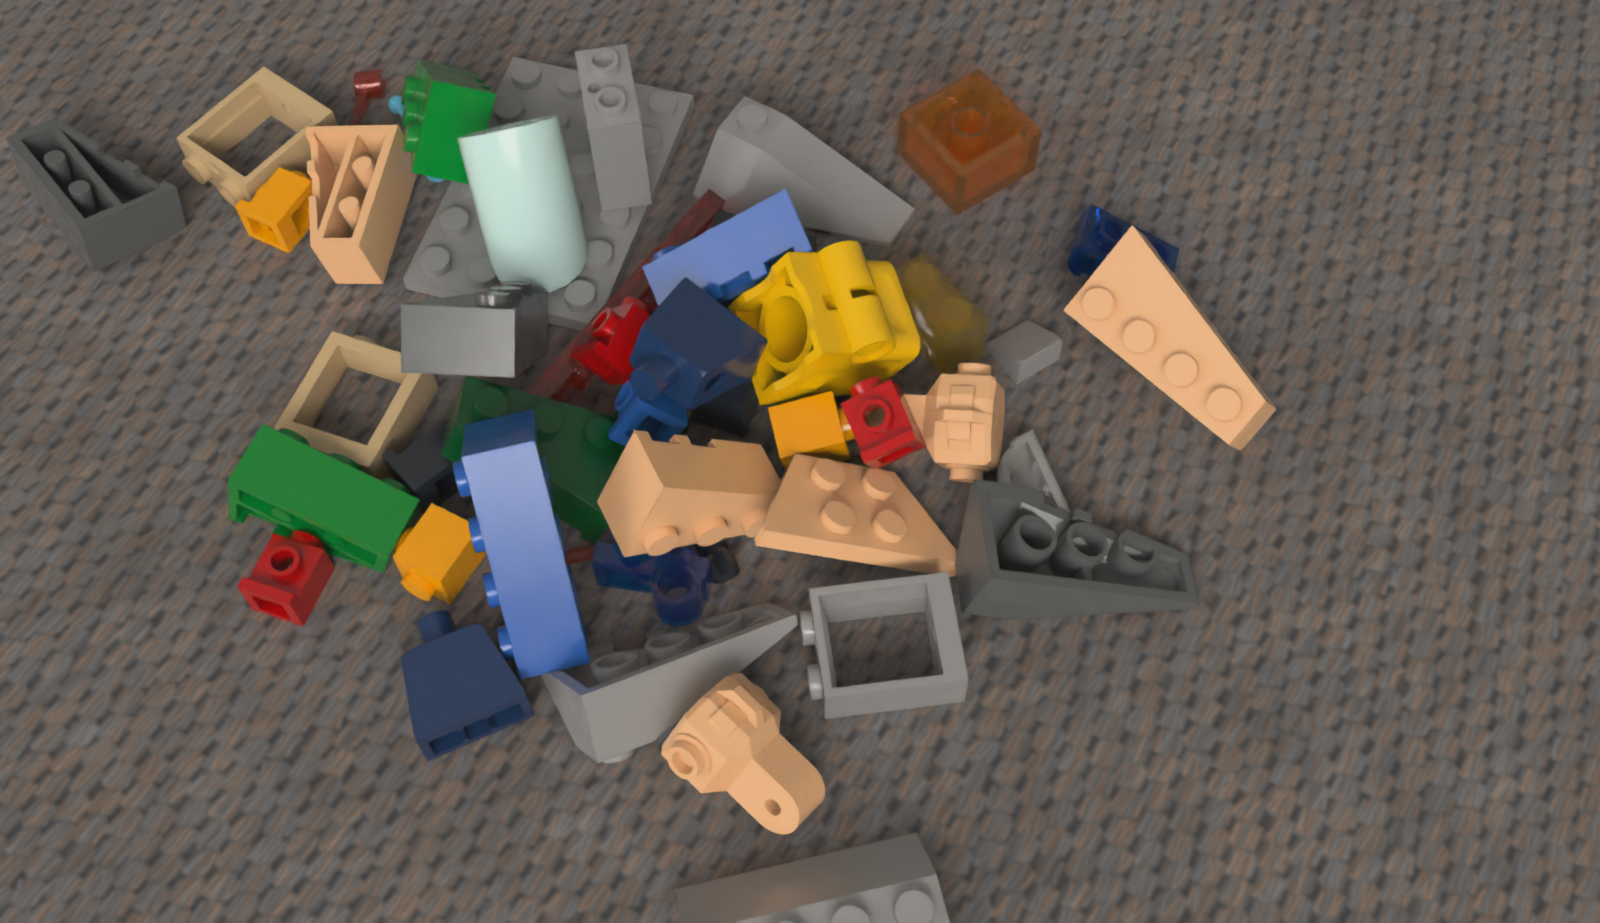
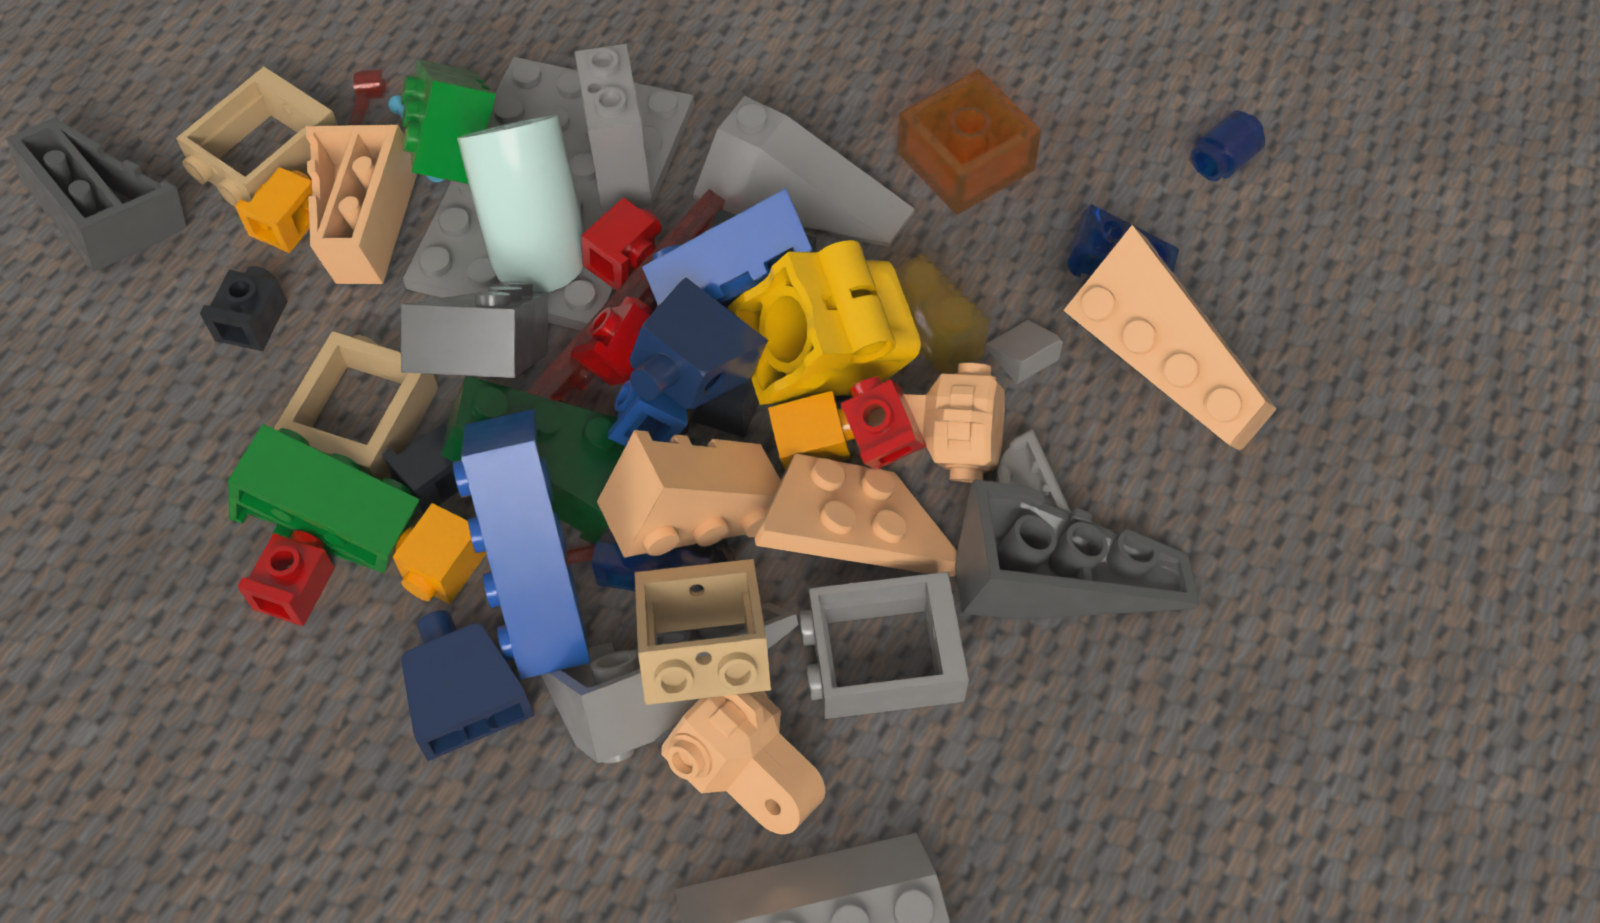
none -> black brick [200,266,287,351]
none -> red brick [581,197,662,295]
none -> tan window [635,559,771,705]
none -> clear blue brick [1191,110,1265,181]

